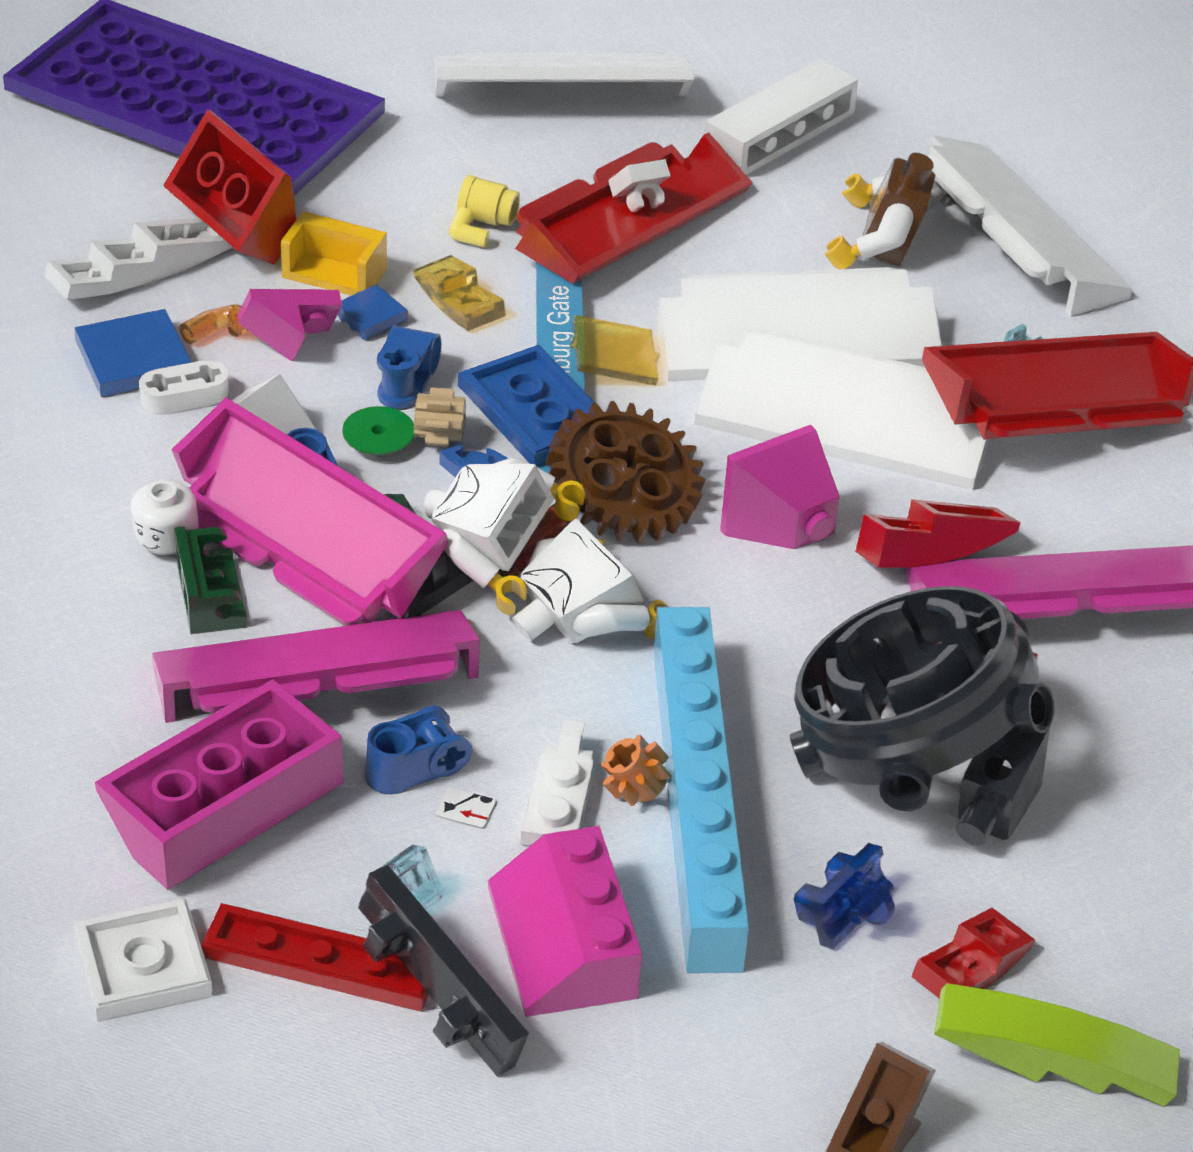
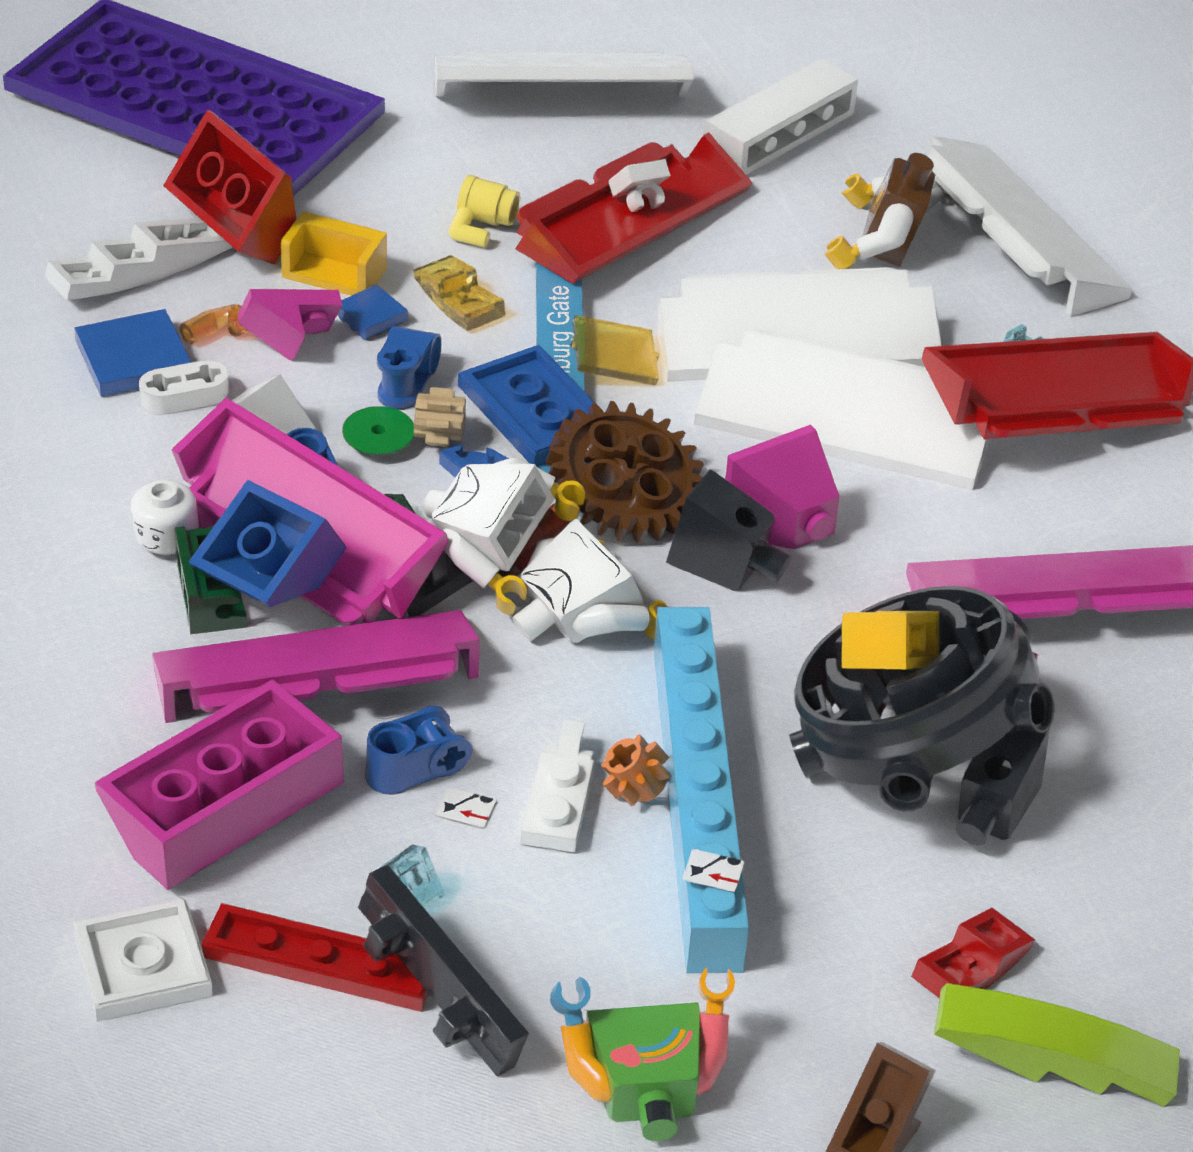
dark pink slope [488,826,642,1017] -> none
clear blue hips [794,842,895,949] -> none
red slope [855,499,1021,568] -> none
none -> blue slope [189,479,347,608]
none -> torso [550,968,735,1142]
none -> black torso [666,469,791,591]
none -> white sticker [682,849,744,892]
none -> yellow panel [842,611,939,669]

